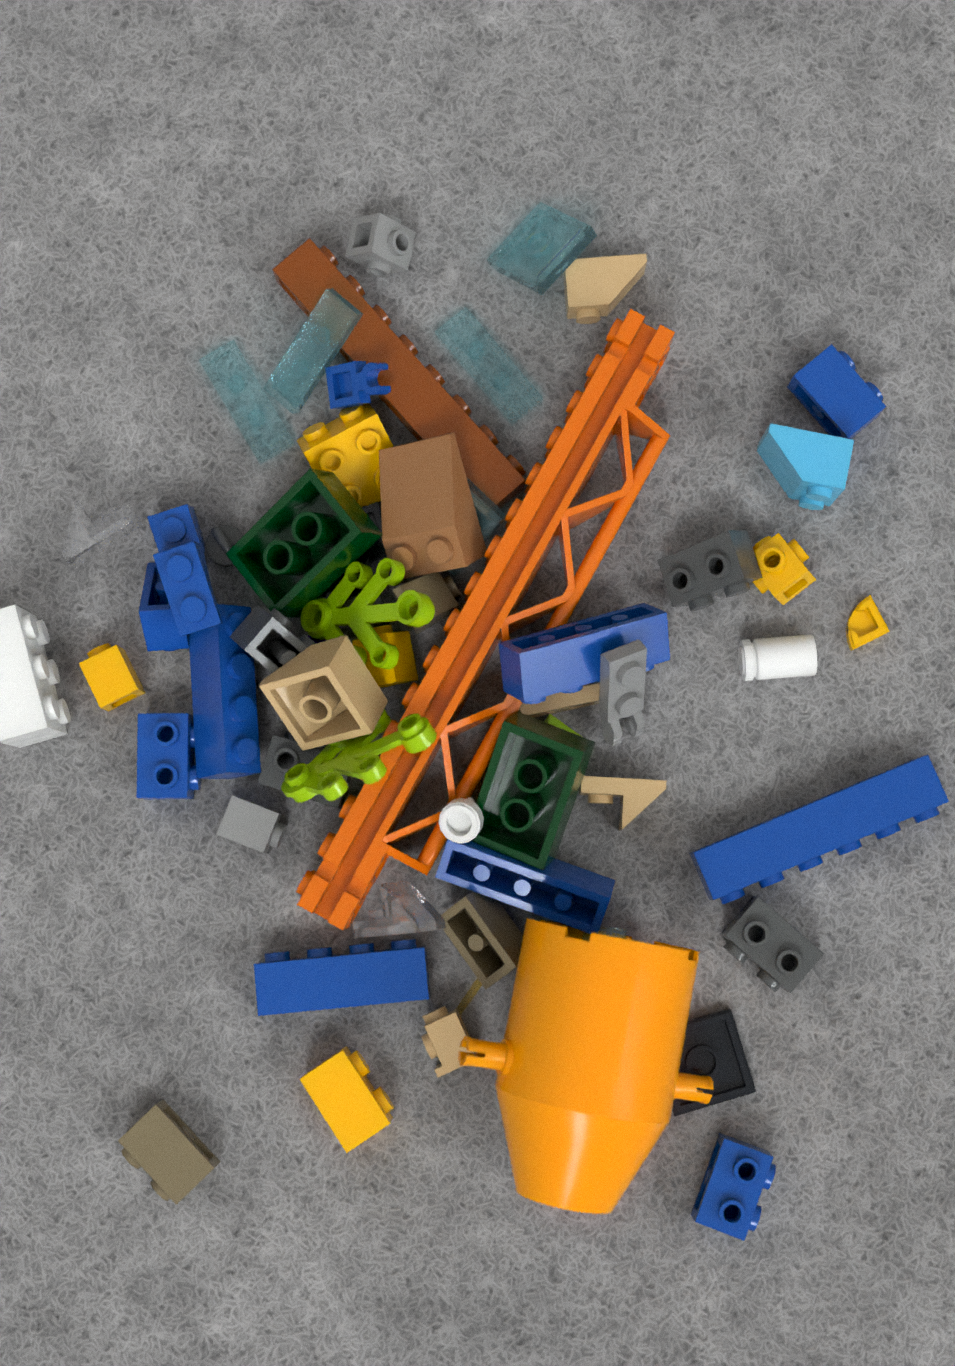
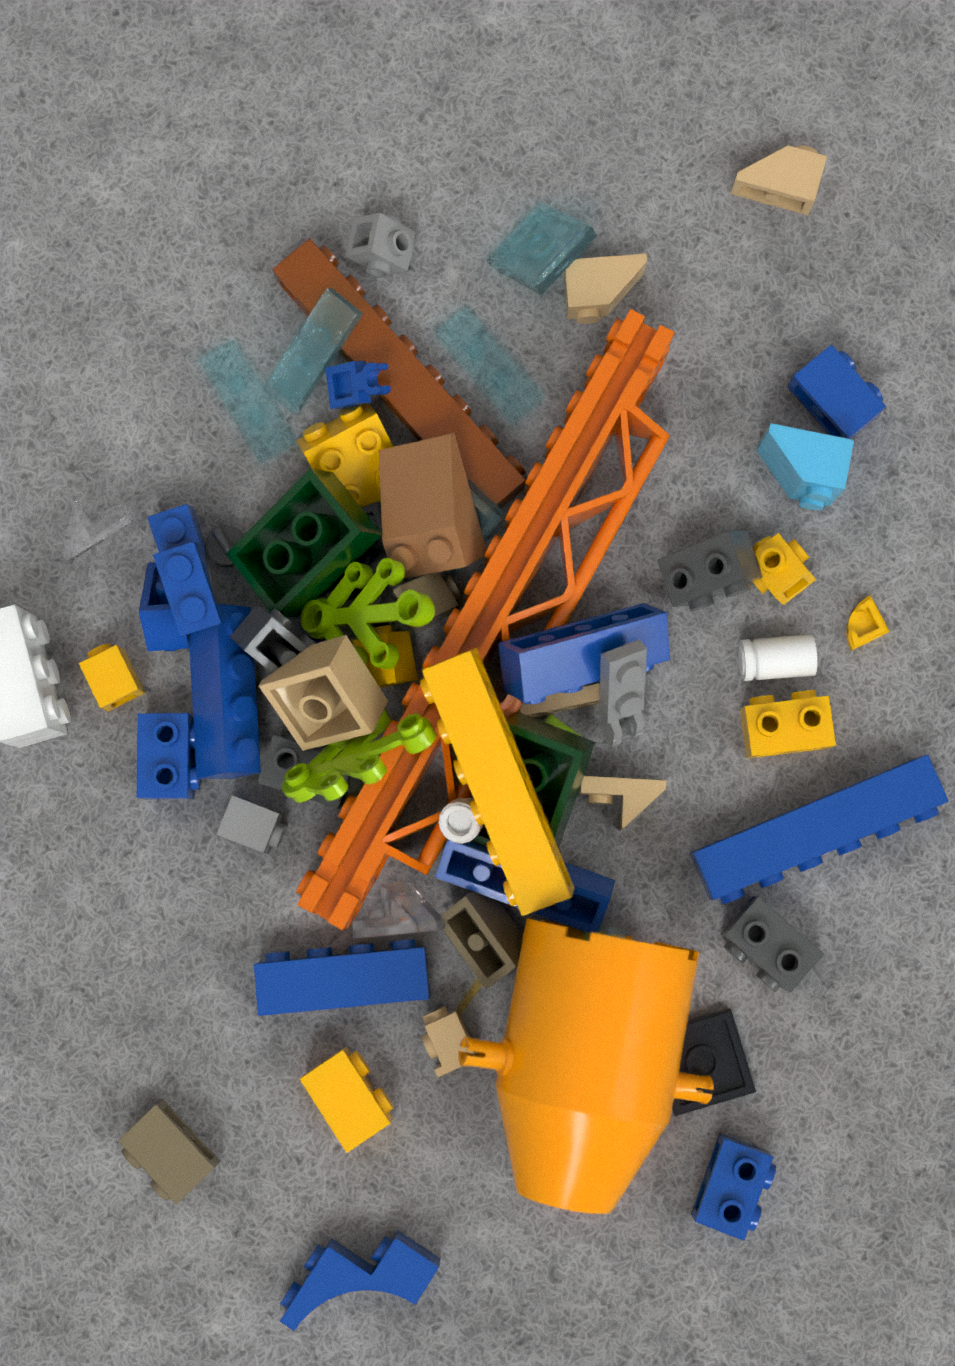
none -> blue arch [280,1230,441,1331]
none -> yellow brick [420,647,575,916]
none -> tan slope [731,145,827,215]
none -> yellow brick [740,690,836,759]

